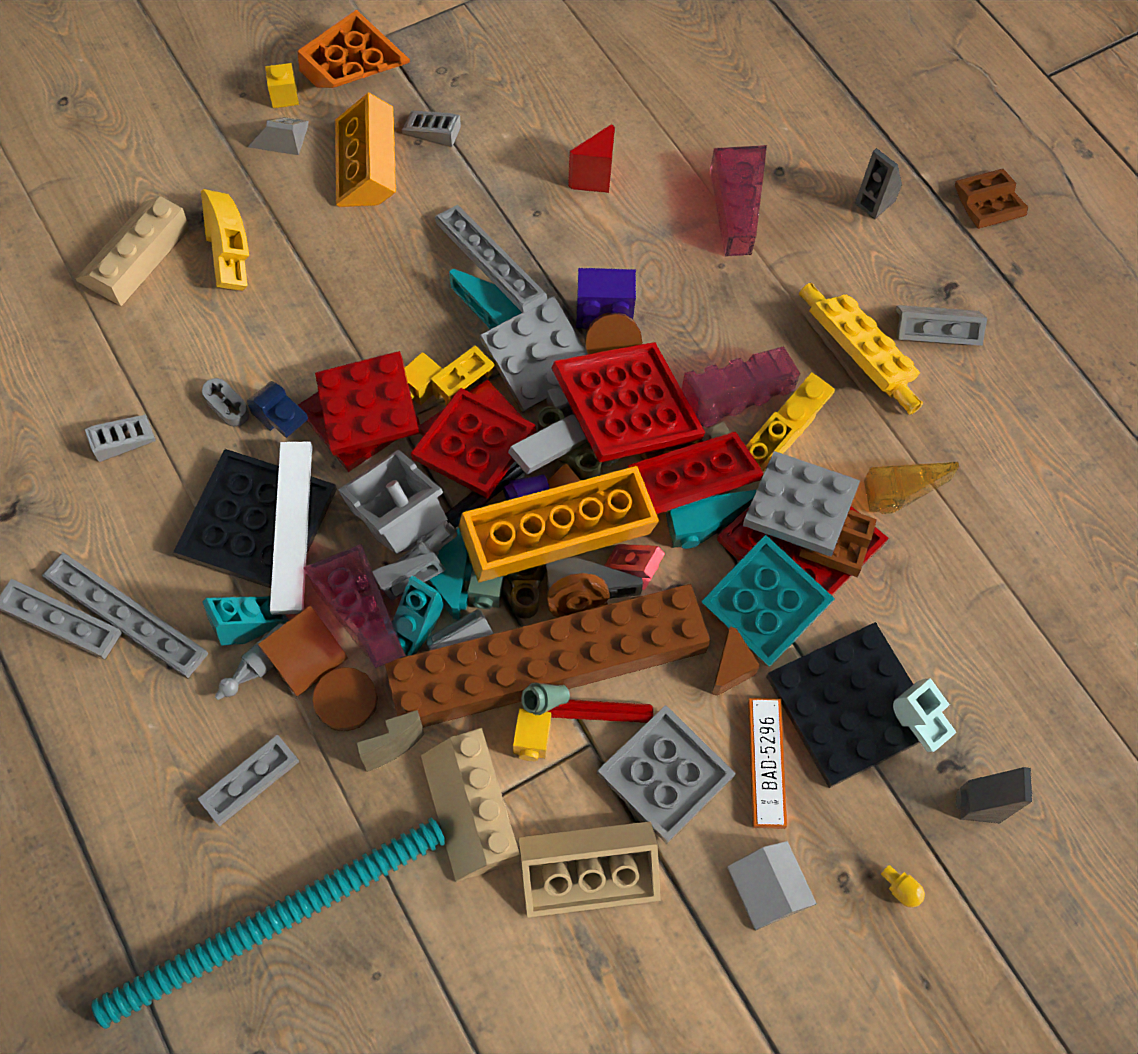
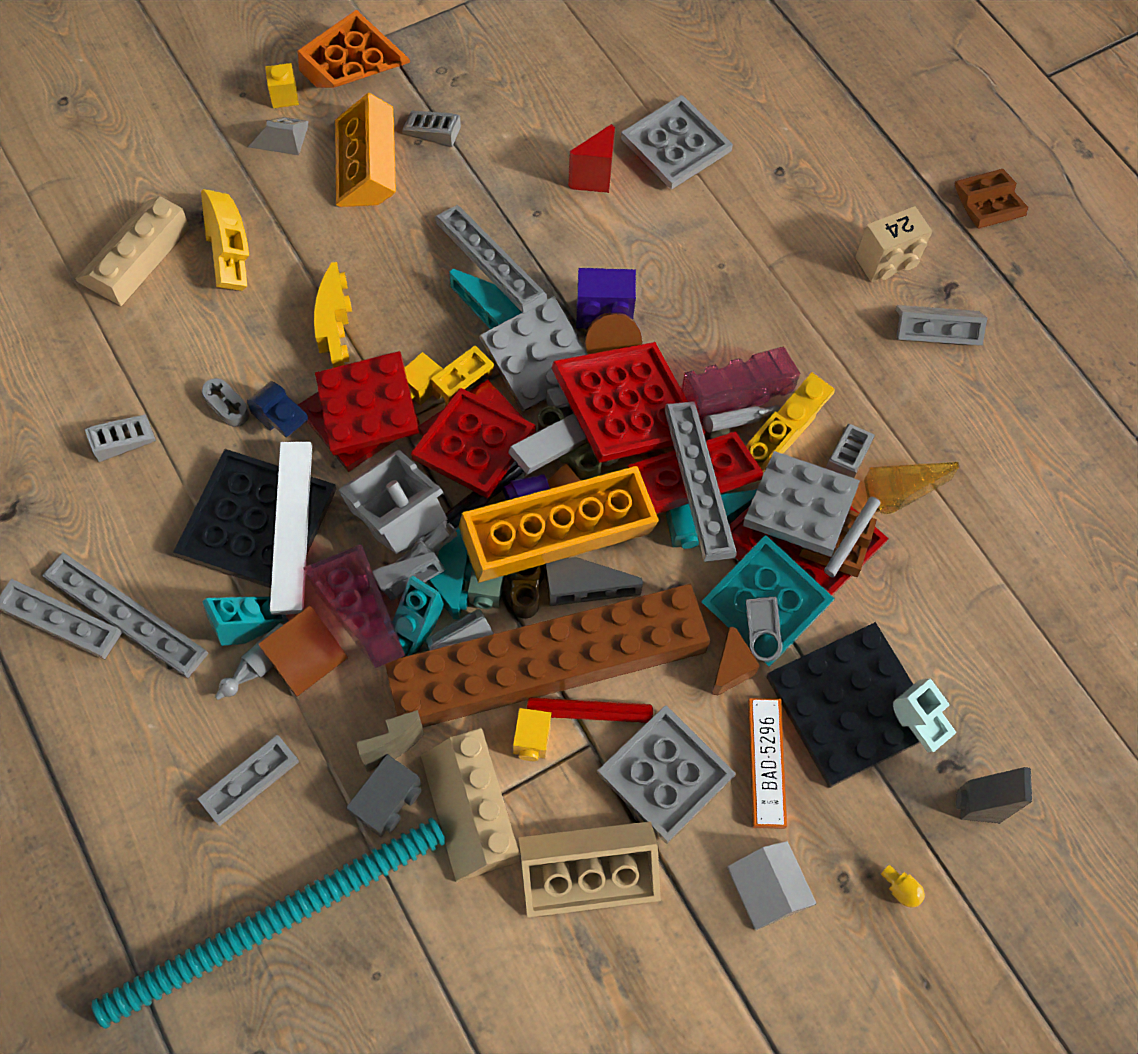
dark orange tile [312,667,378,731] -> none
sand green cone [521,683,570,715] -> none
dark orange tile [547,573,610,618] -> none
coral slope [604,544,665,590] -> none
clear pink wedge [710,145,767,257] -> none
yellow plate [799,283,923,415] -> none
dark grey slope [855,148,902,219] -> none
none -> yellow slope [314,262,352,368]
none -> dark grey brick [346,754,422,838]
none -> light grey plate [621,95,733,190]
none -> light grey tile [665,401,737,562]
none -> light grey axle [703,405,781,433]
none -> light grey piece [746,597,783,662]
none -> light grey bar [824,497,881,577]
none -> light grey slope [826,423,875,478]
none -> tan brick [855,206,932,283]

